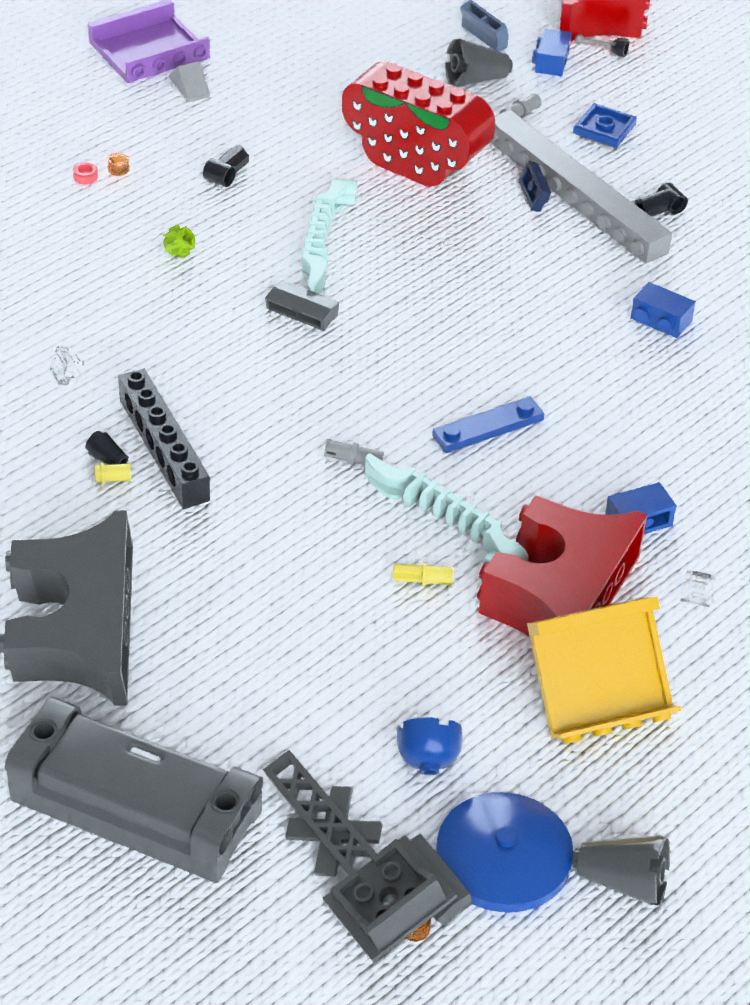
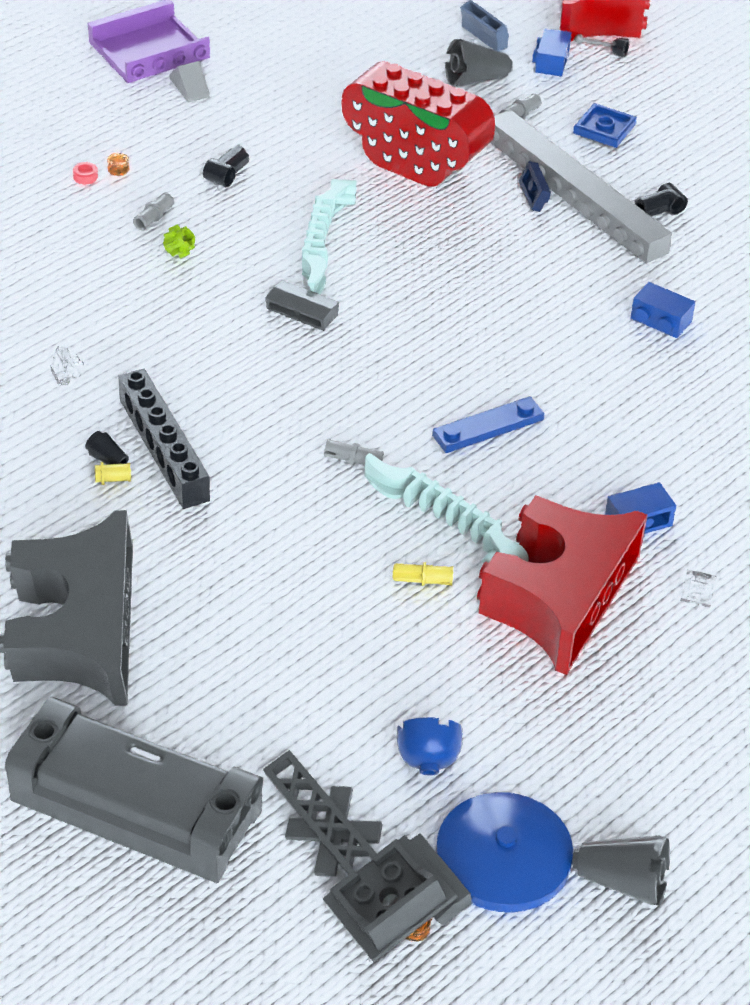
yellow panel [527,596,682,743] -> none
none -> light grey pin [133,192,174,231]

